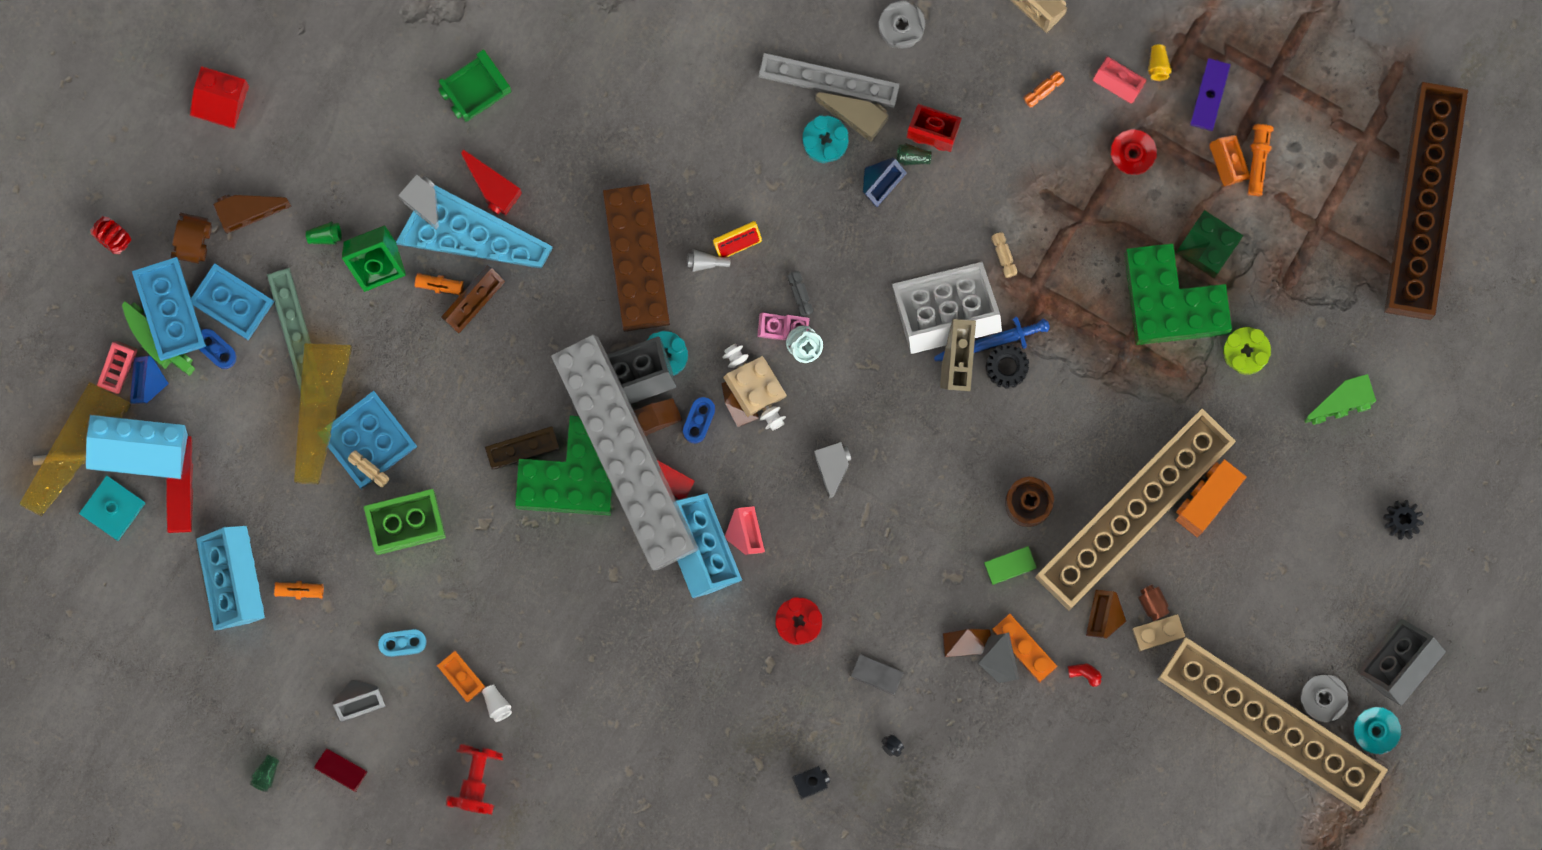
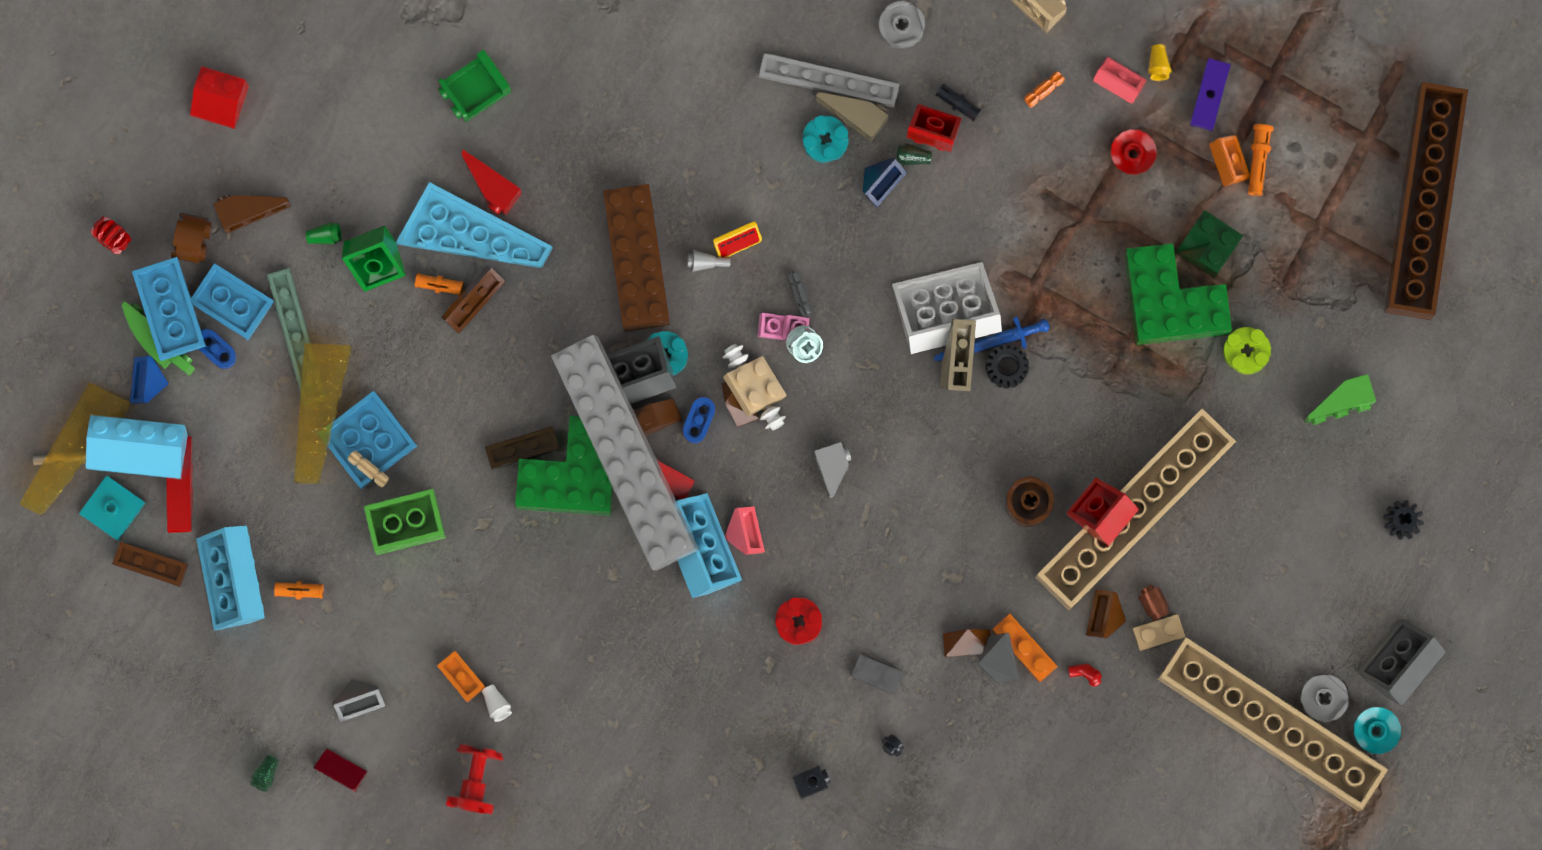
coral slope [97,341,138,394] -> none
medium azure plate [378,629,427,657] -> none
light grey slope [398,175,439,229] -> none
bright green tile [984,546,1037,585] -> none
tan axle [992,232,1017,278] -> none
orange brick [1175,459,1247,538] -> none
none -> reddish brown plate [112,542,188,587]
none -> black pin [935,83,982,121]
none -> red slope [1066,478,1139,546]

